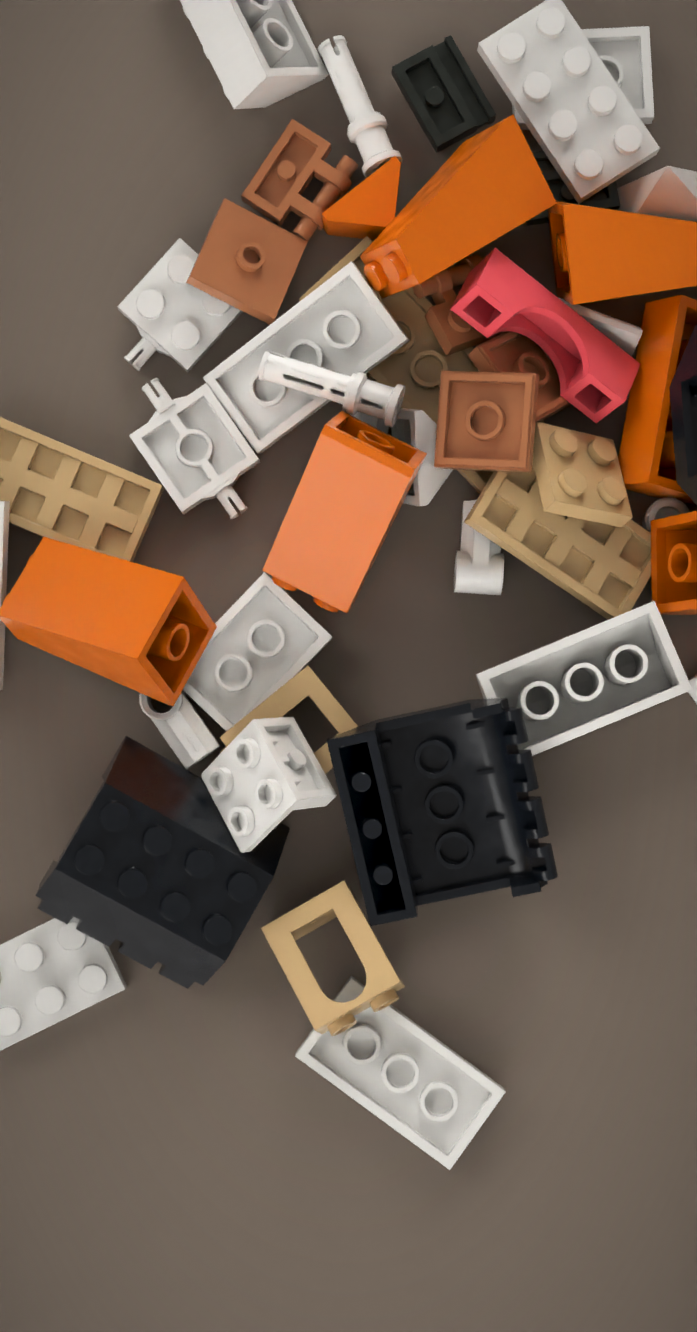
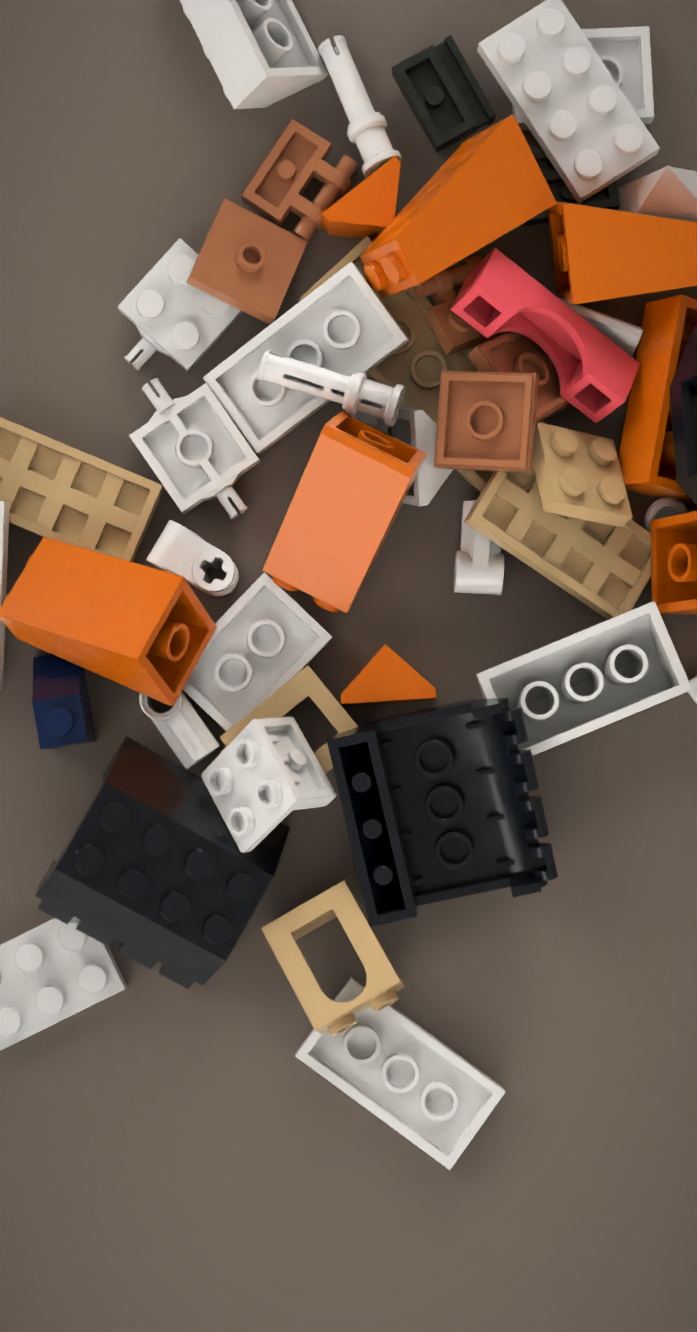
none -> dark blue slope [32,654,96,749]
none -> white piece [146,520,239,597]
none -> orange slope [340,644,436,705]

